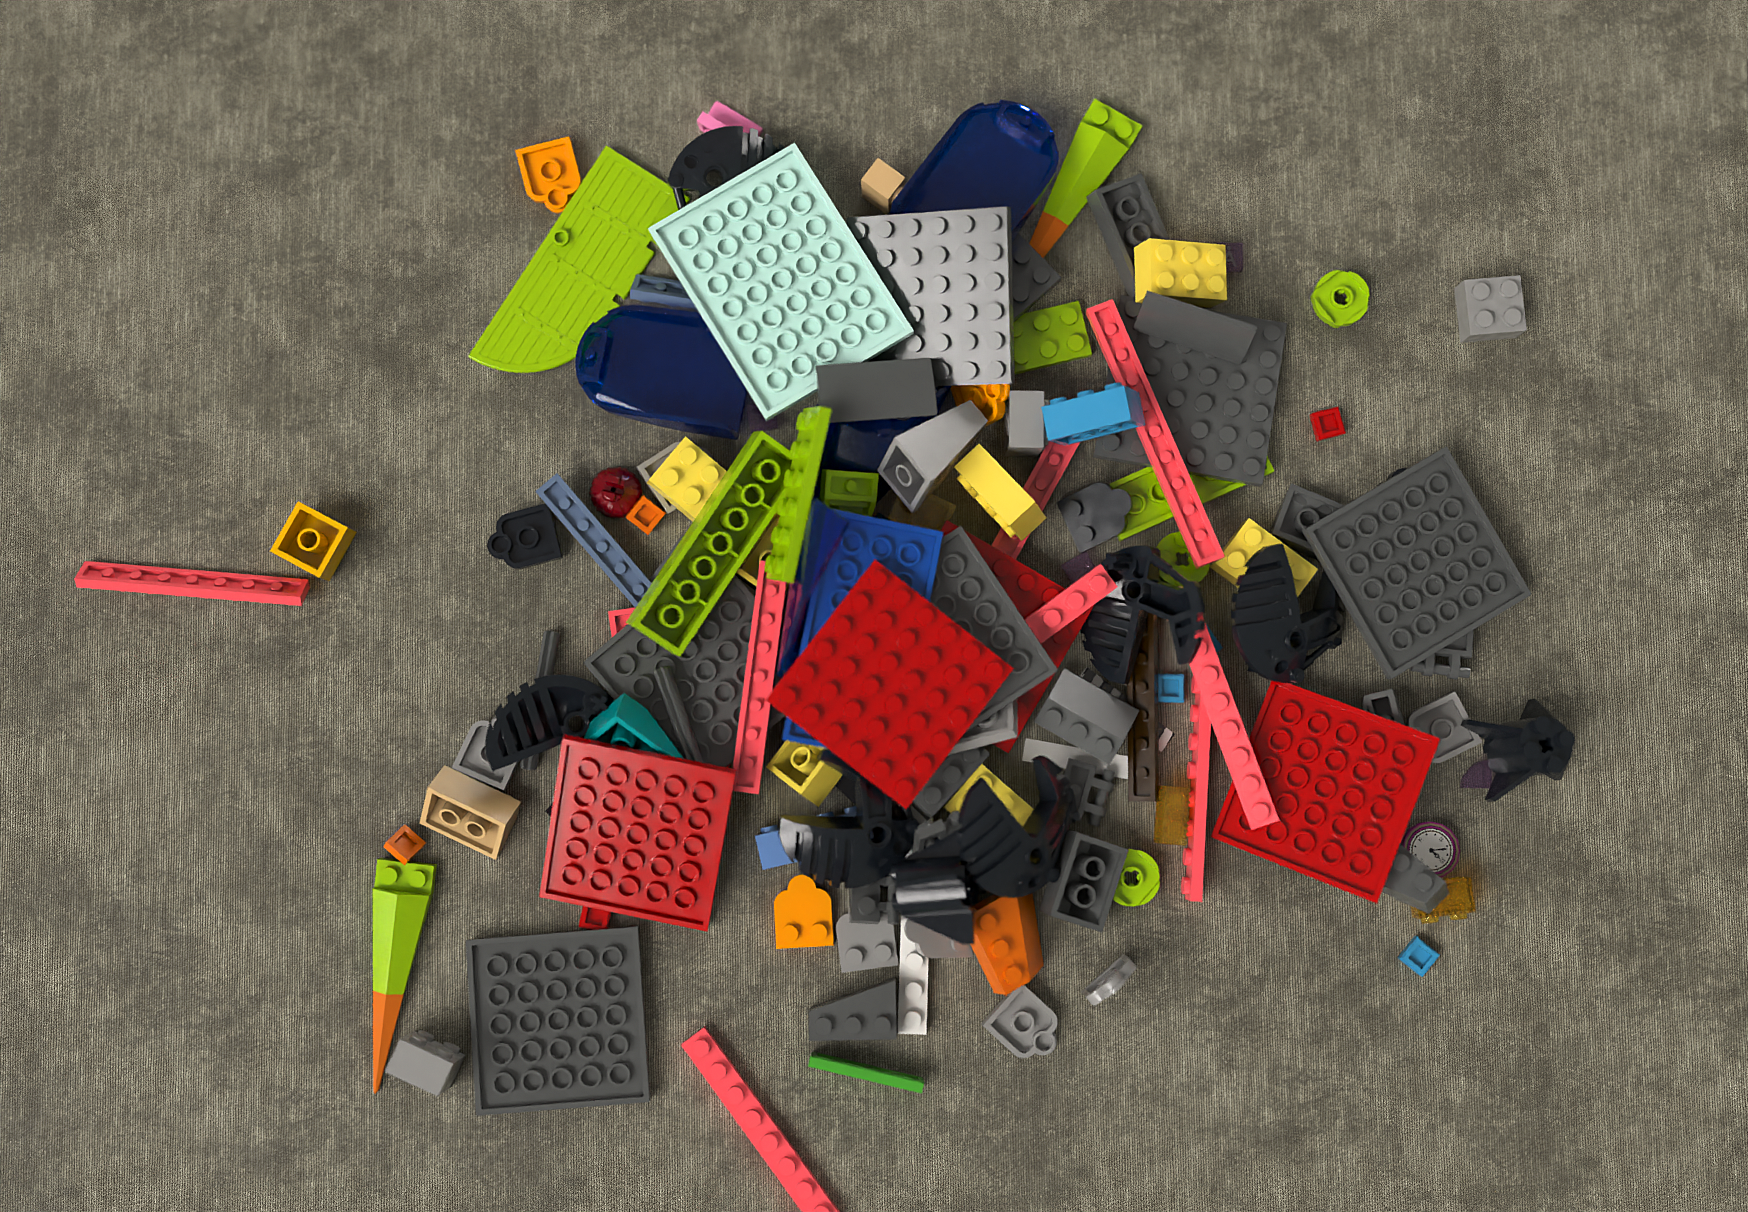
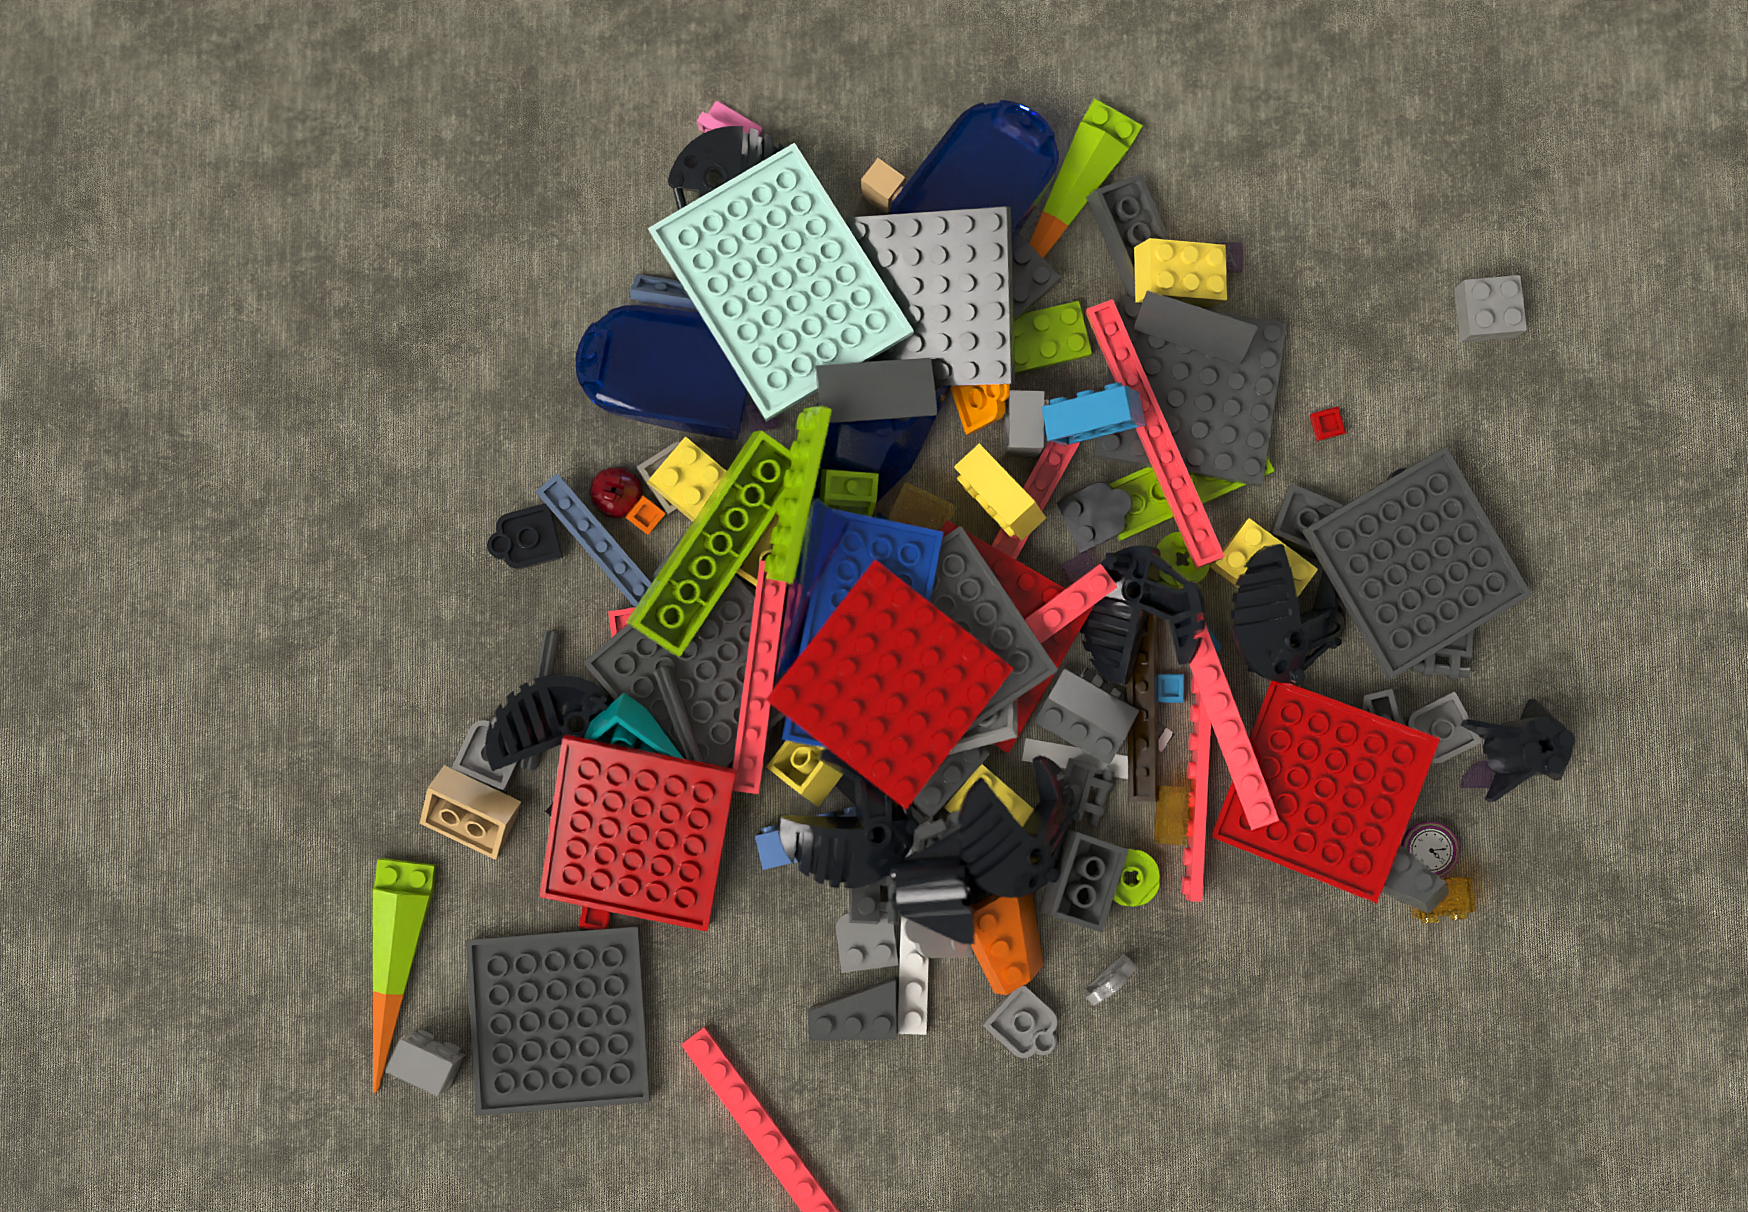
coral plate [74,561,310,606] -> none
yellow brick [270,501,357,581] -> none
orange plate [383,824,426,865] -> none
lime door [468,145,690,373] -> none
light orange plate [515,136,582,213] -> none
light orange plate [774,875,834,949] -> none
bright green tile [808,1051,924,1093] -> none
light grey slope [877,400,988,513] -> none
lime plate [1311,270,1370,328] -> none
dark azure tile [1397,936,1440,977] -> none

